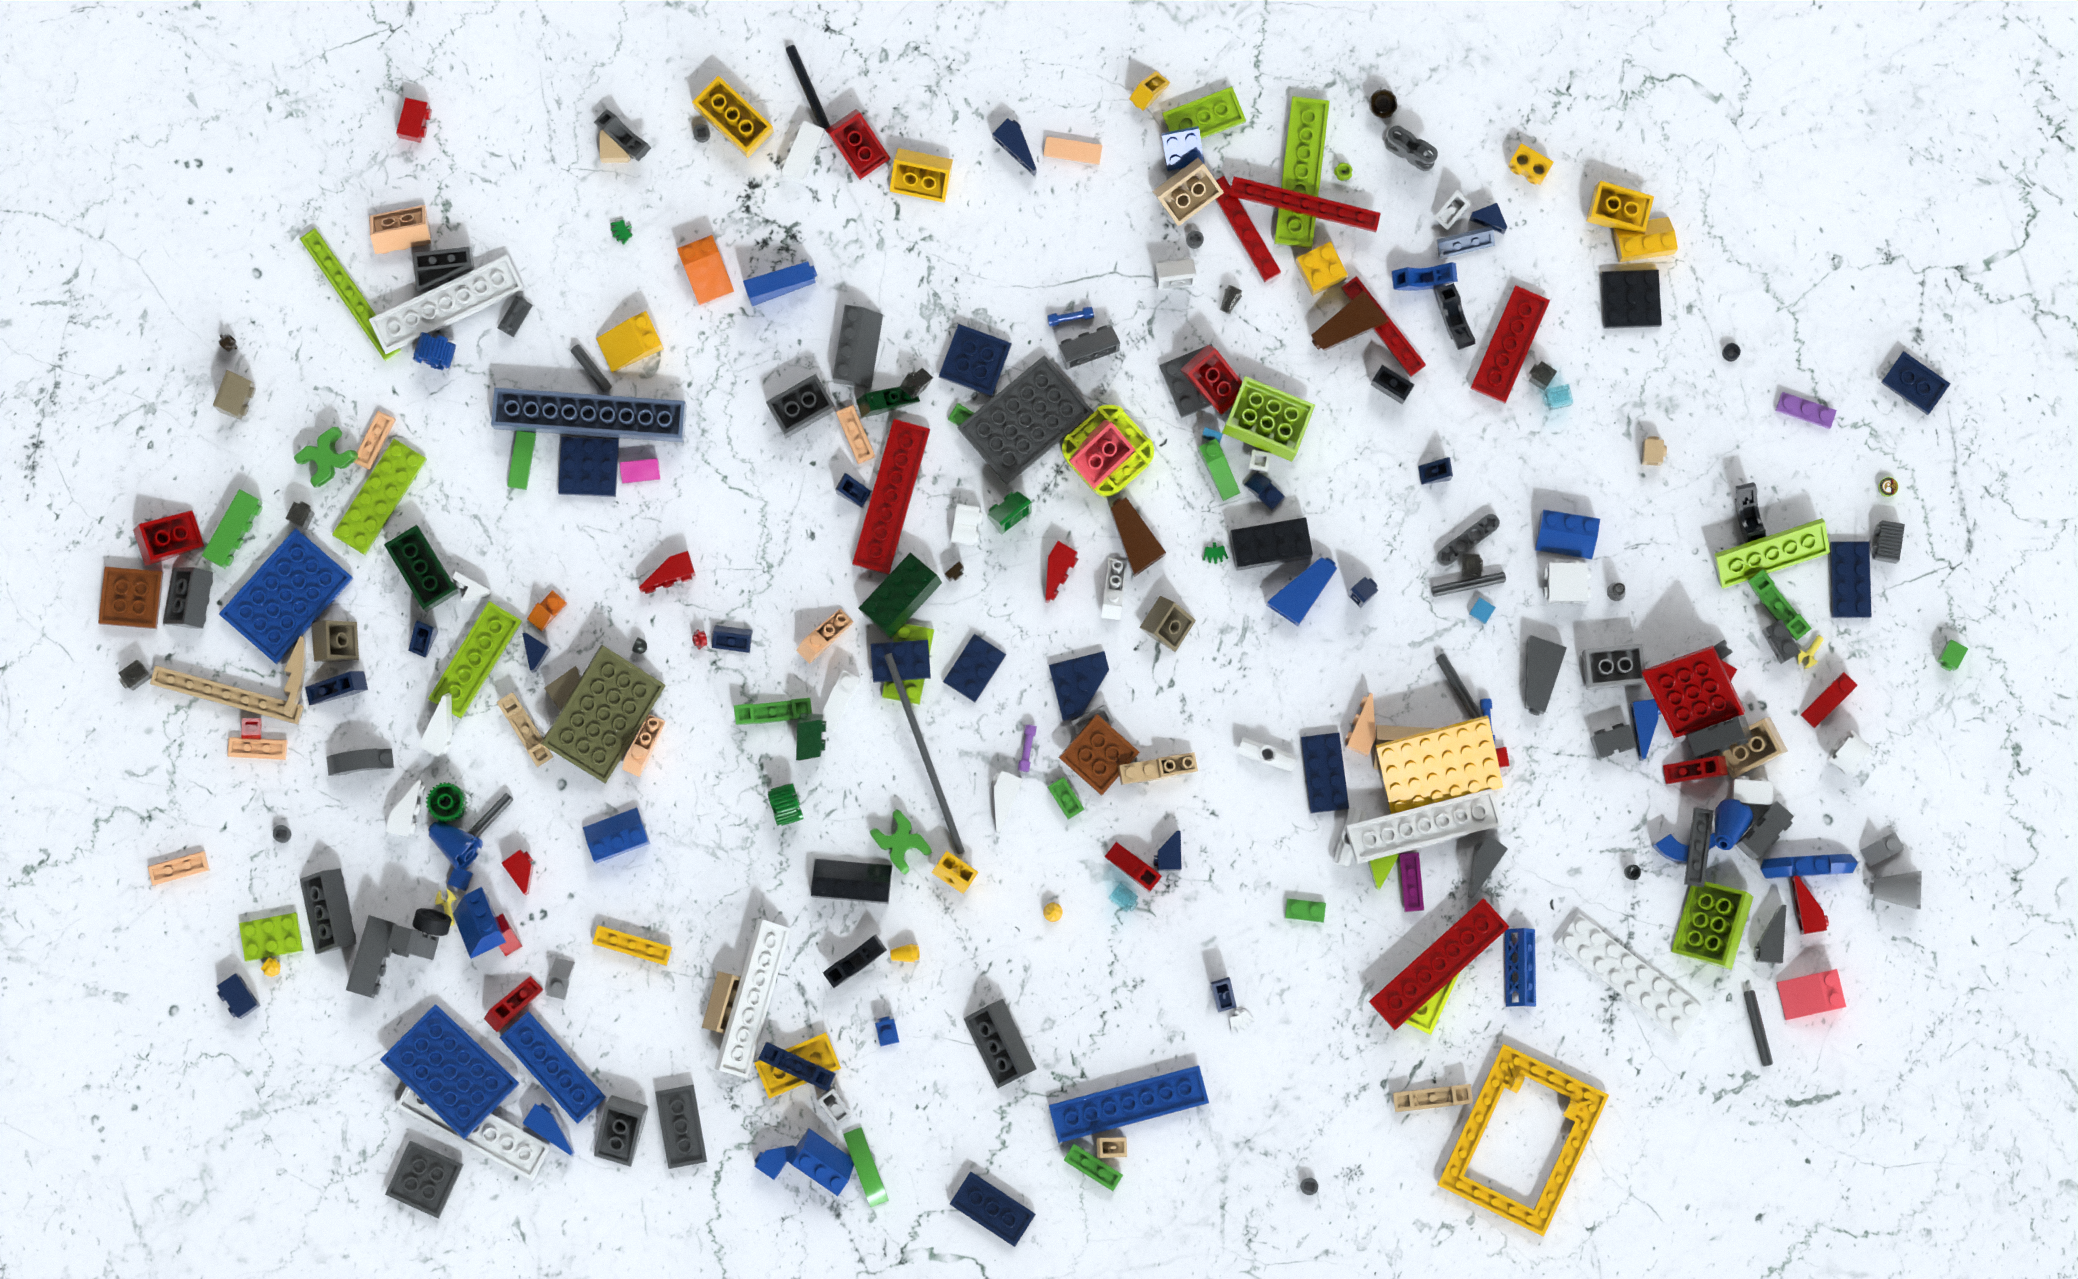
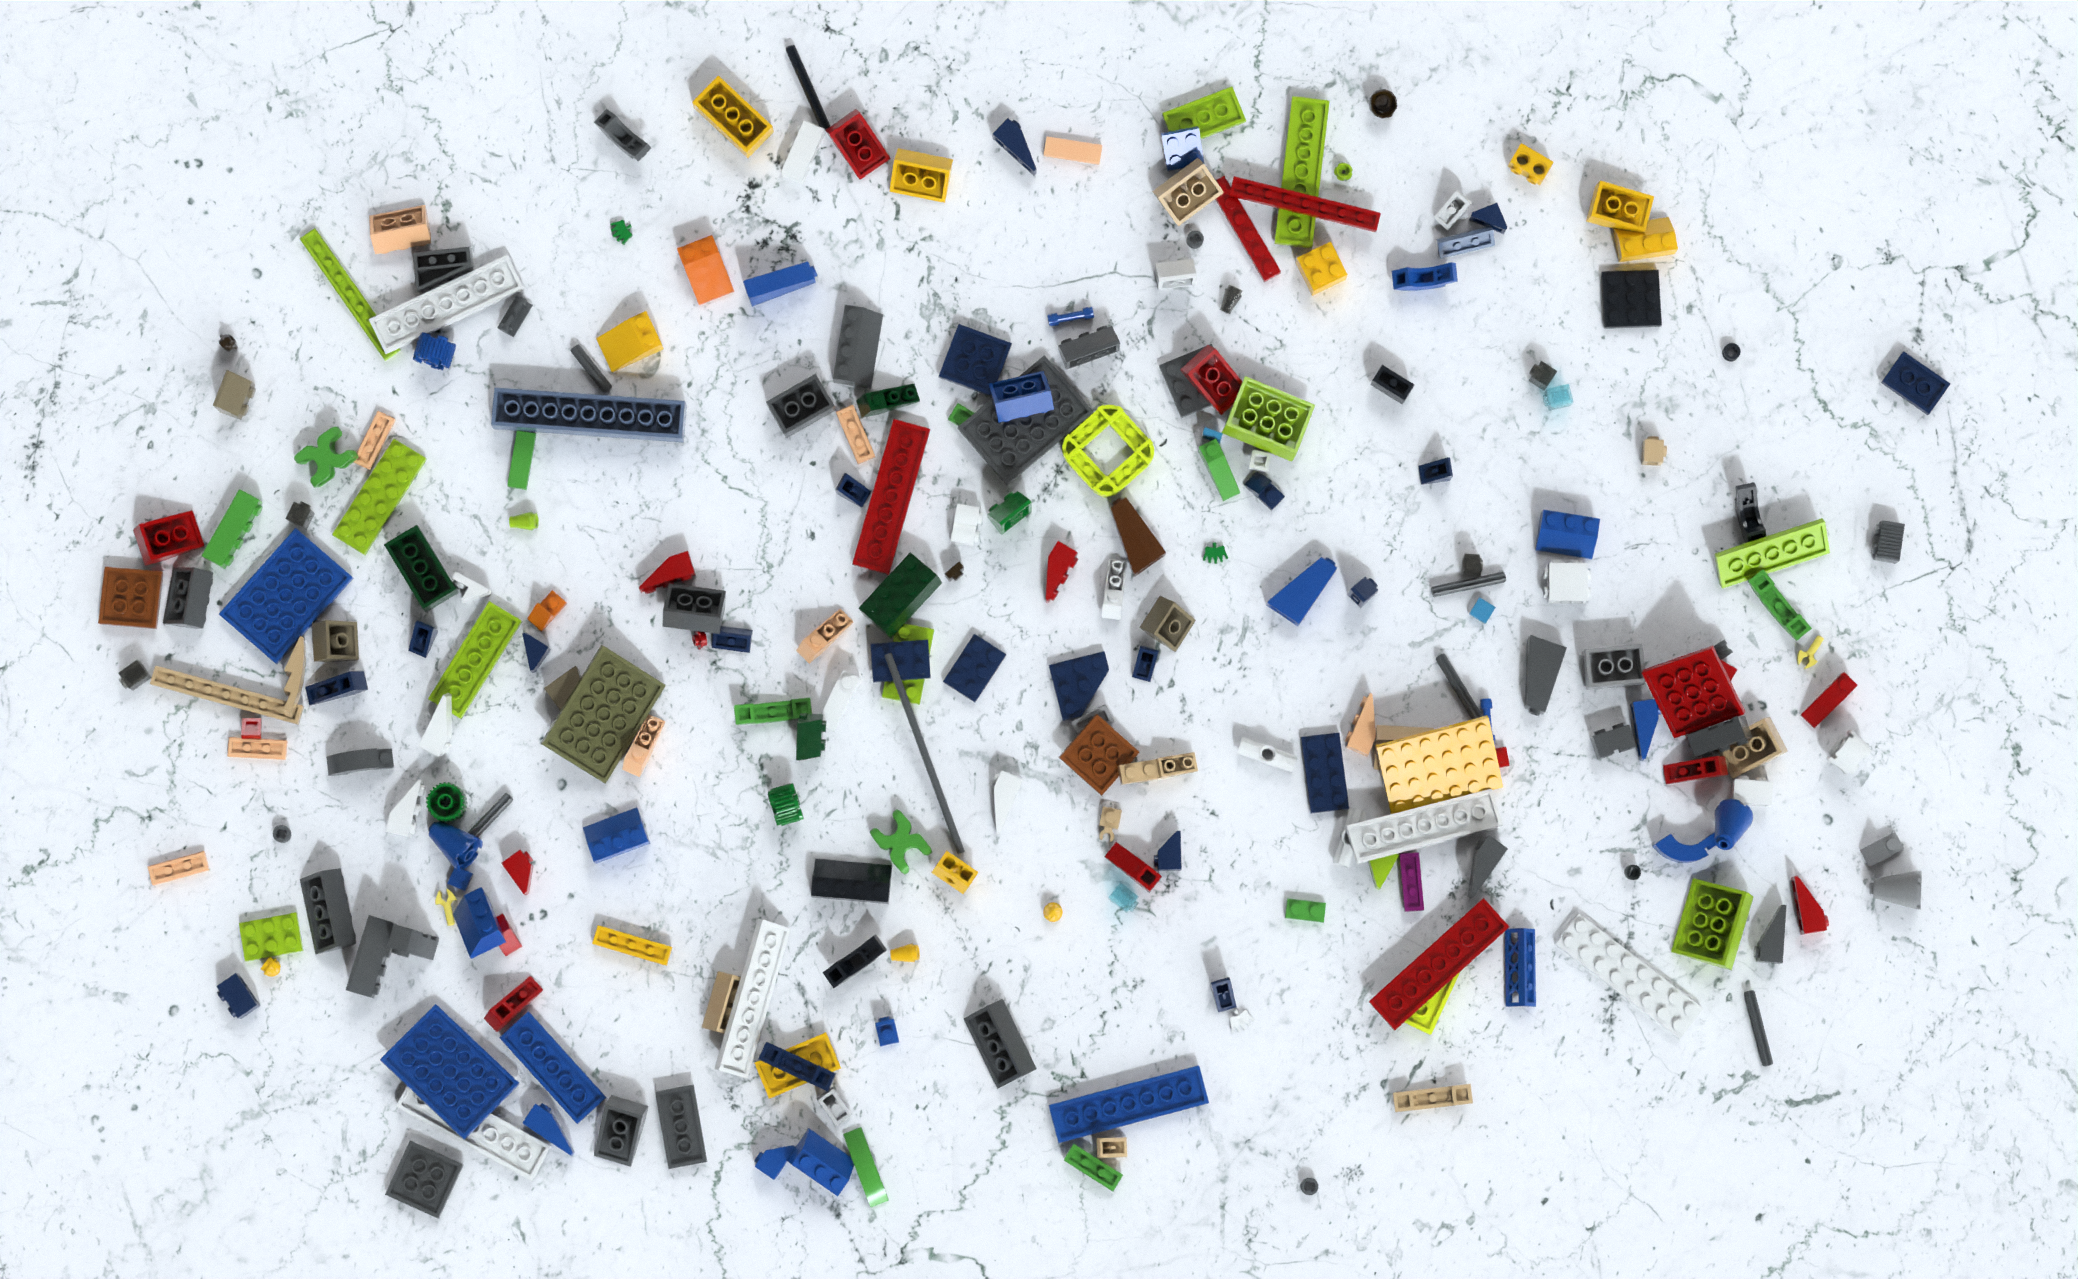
red brick [396,98,432,143] -> none
black tyre [412,908,452,936] -> none
tan slope [497,692,553,767] -> none
light grey slope [546,958,575,1000] -> none
dark blue plate [558,437,619,497] -> none
tan slope [600,130,631,163] -> none
dark pink slope [620,458,660,484] -> none
pearl dark grey hinge [632,637,647,654] -> none
dark grey bush [693,124,711,143] -> none
clear smoke brick [900,368,933,399] -> none
dark blue plate [950,1171,1036,1247] -> none
medium lavender bar [1018,725,1037,772] -> none
bright green plate [1047,777,1084,820] -> none
coral slope [1069,420,1135,489] -> none
yellow slope [1129,71,1170,111] -> none
black brick [1230,517,1313,571] -> none
reddish brown slope [1311,291,1389,351] -> none
red plate [1341,276,1426,377] -> none
dark grey piece [1385,126,1438,171] -> none
black arch [1436,283,1476,350] -> none
dark grey beam [1437,514,1500,566] -> none
yellow plate [1437,1044,1609,1237] -> none
red plate [1470,285,1550,404] -> none
clear smoke cone [1607,582,1626,601] -> none
dark grey tile [1684,808,1714,887] -> none
dark grey wedge [1735,801,1794,860] -> none
blue brick [1760,854,1858,879] -> none
dark grey brick [1762,619,1801,664] -> none
medium lavender plate [1775,392,1837,429] -> none
coral slope [1776,969,1846,1020] -> none
dark blue plate [1830,542,1872,618] -> none
tile [1878,477,1898,497] -> none
bright green brick [1937,639,1968,671] -> none
none -> lime cone [509,512,539,531]
none -> dark grey brick [662,584,726,634]
none -> blue slope [988,371,1054,423]
none -> tan plate [1099,806,1122,842]
none -> dark blue slope [1132,645,1159,682]

